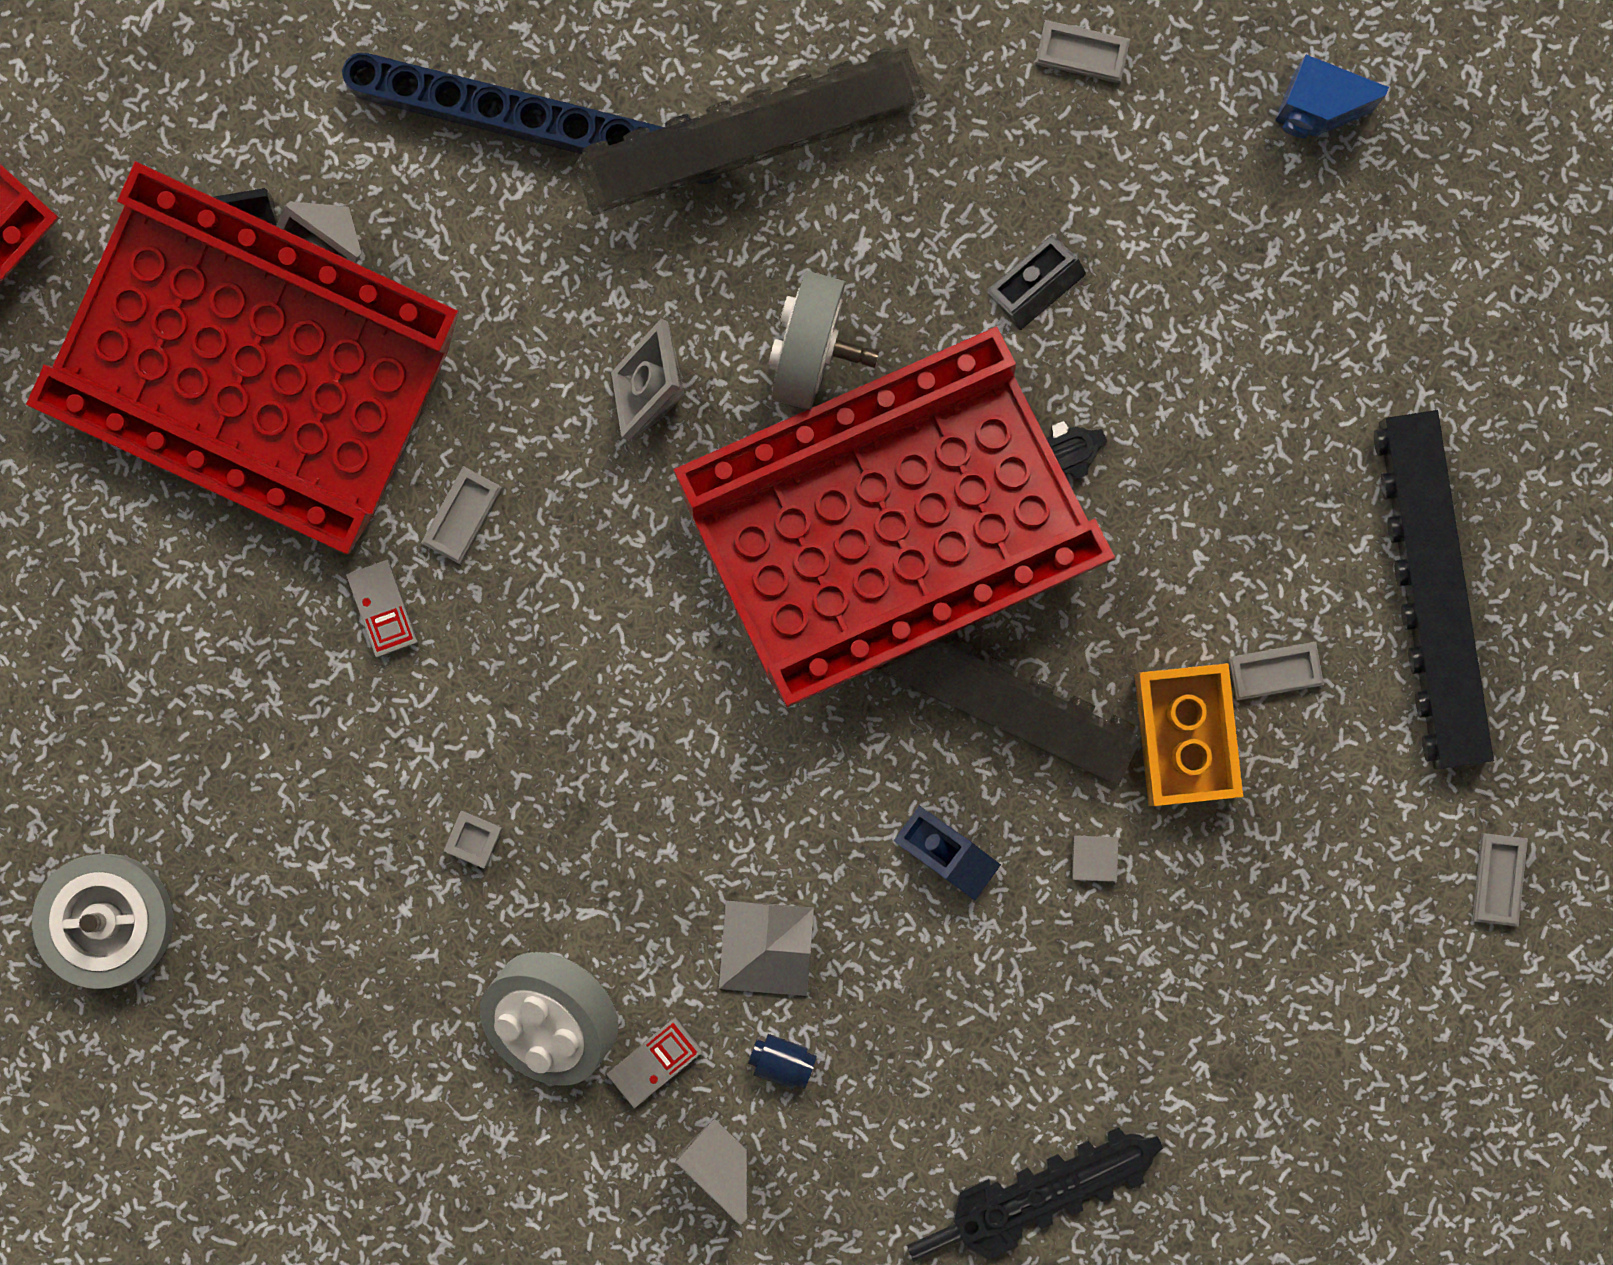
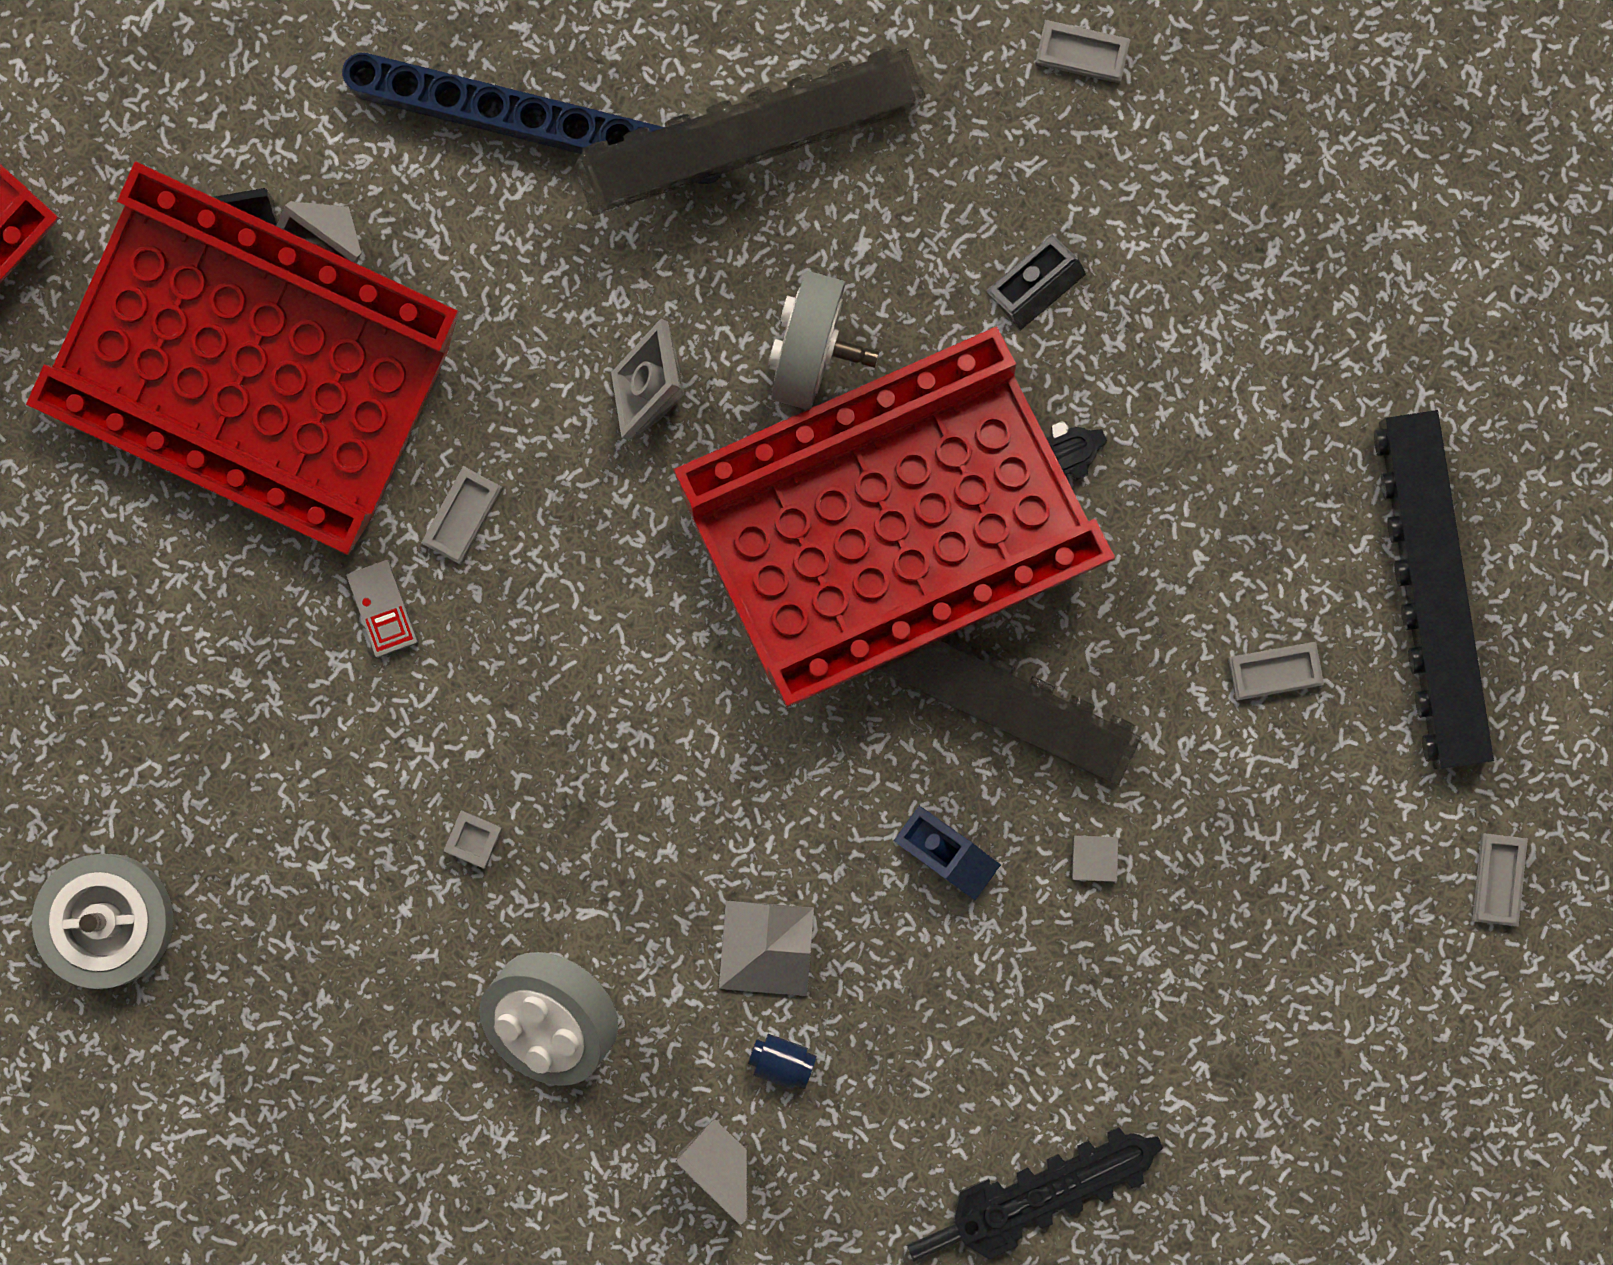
light grey tile [606,1017,703,1108] -> none
light orange brick [1134,663,1243,806] -> none
blue slope [1275,54,1389,138] -> none

